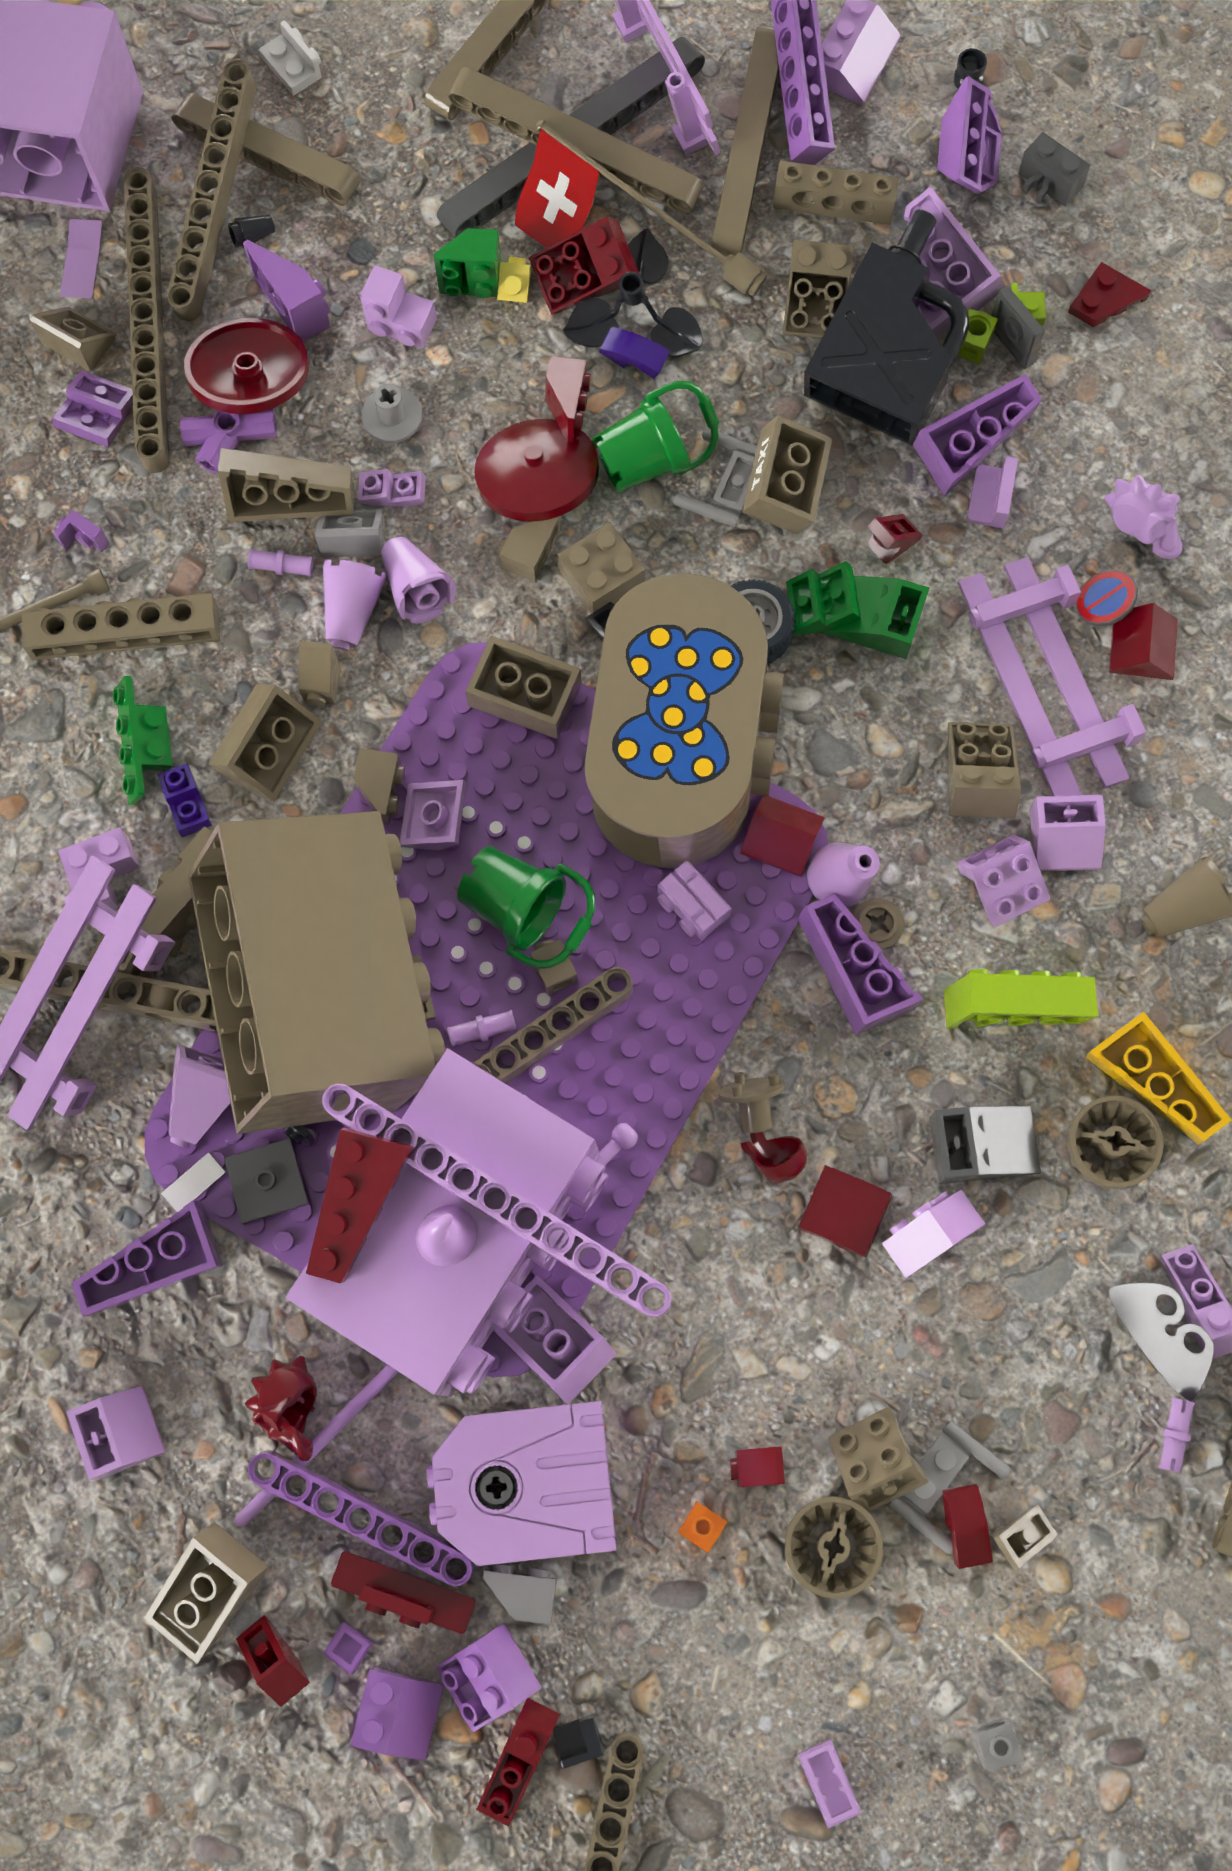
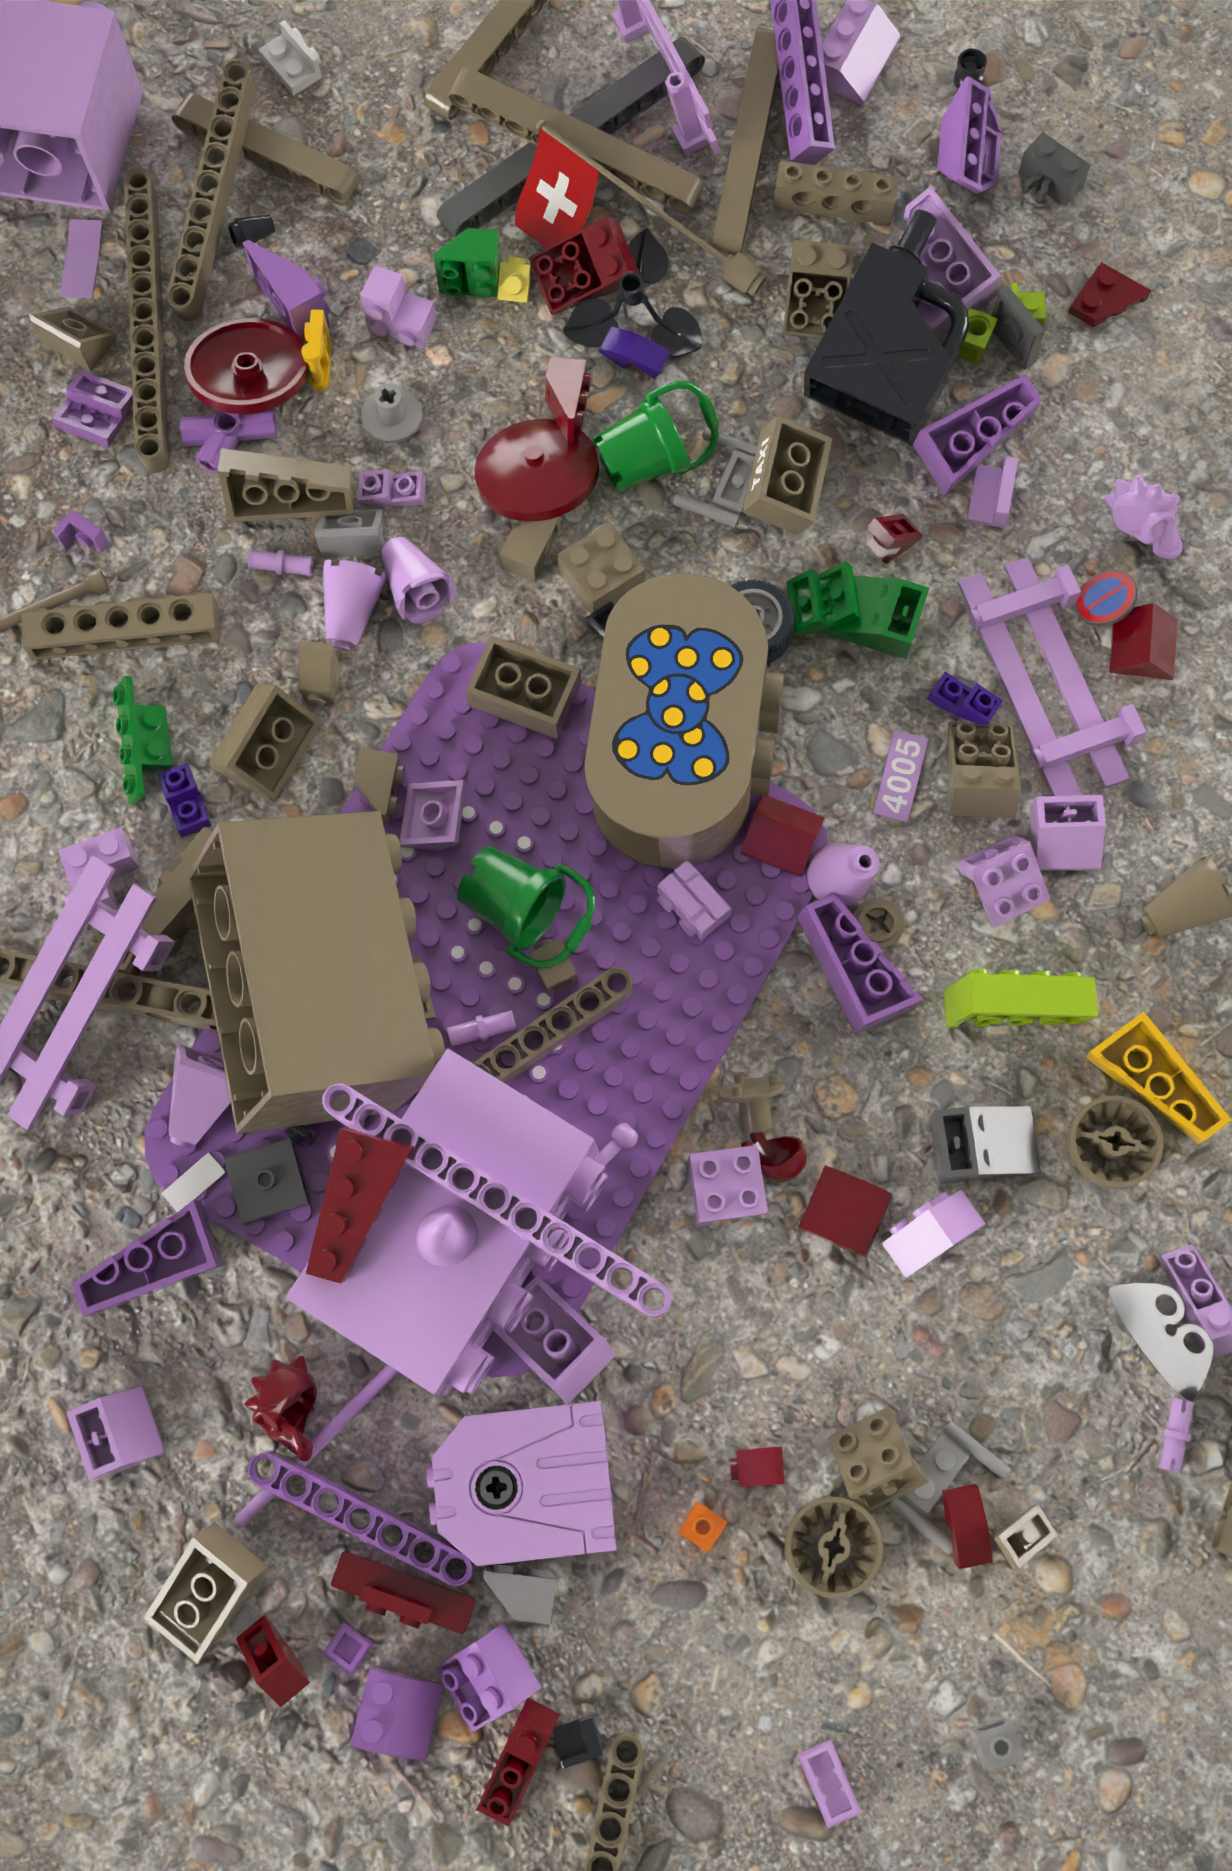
none -> yellow plate [301,310,332,392]
none -> lavender bracket [687,1145,768,1228]
none -> lavender sticker [873,730,929,822]
none -> dark purple slope [927,671,1003,726]

